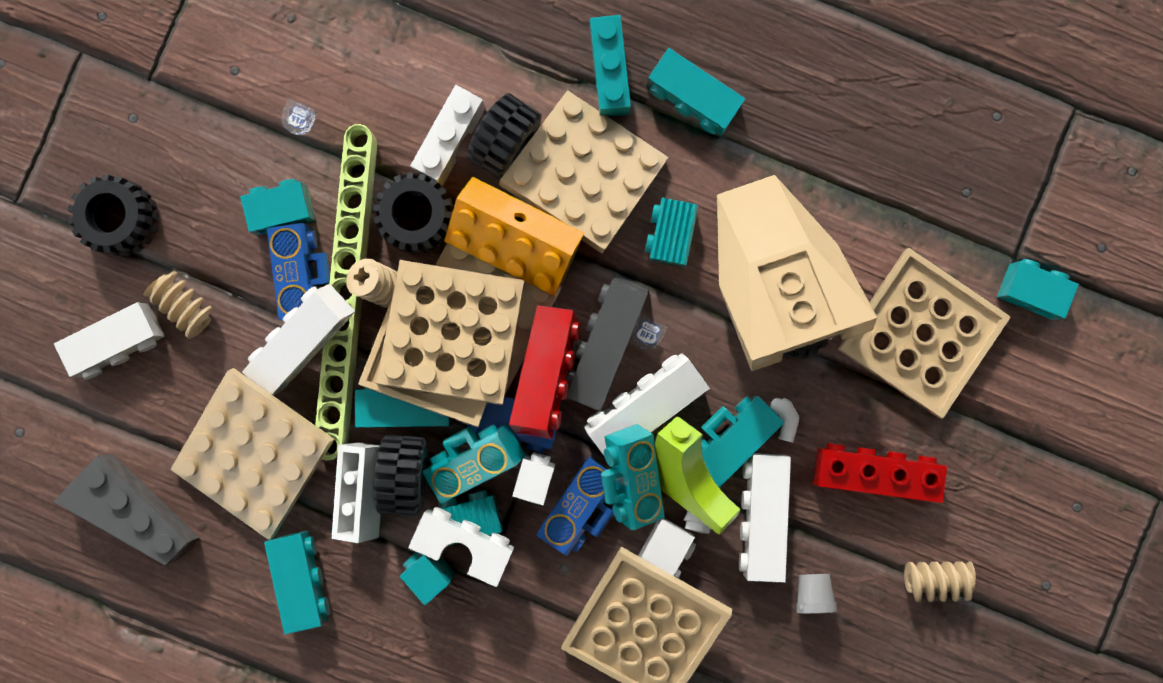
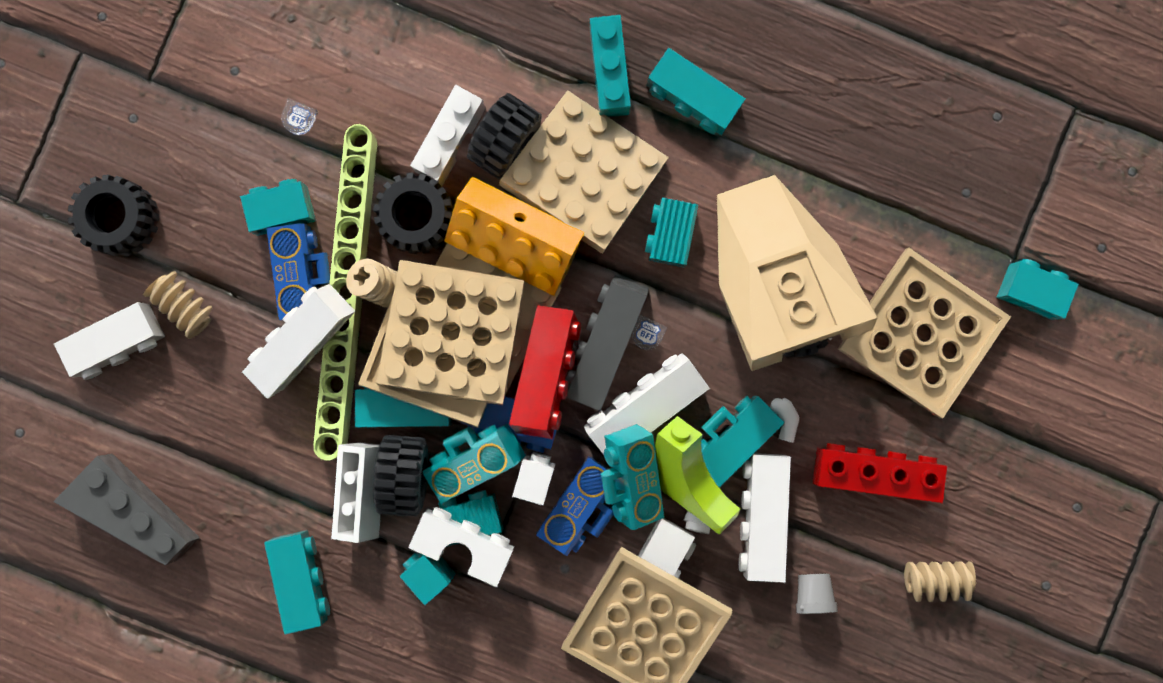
tan plate [170,368,334,540] -> none

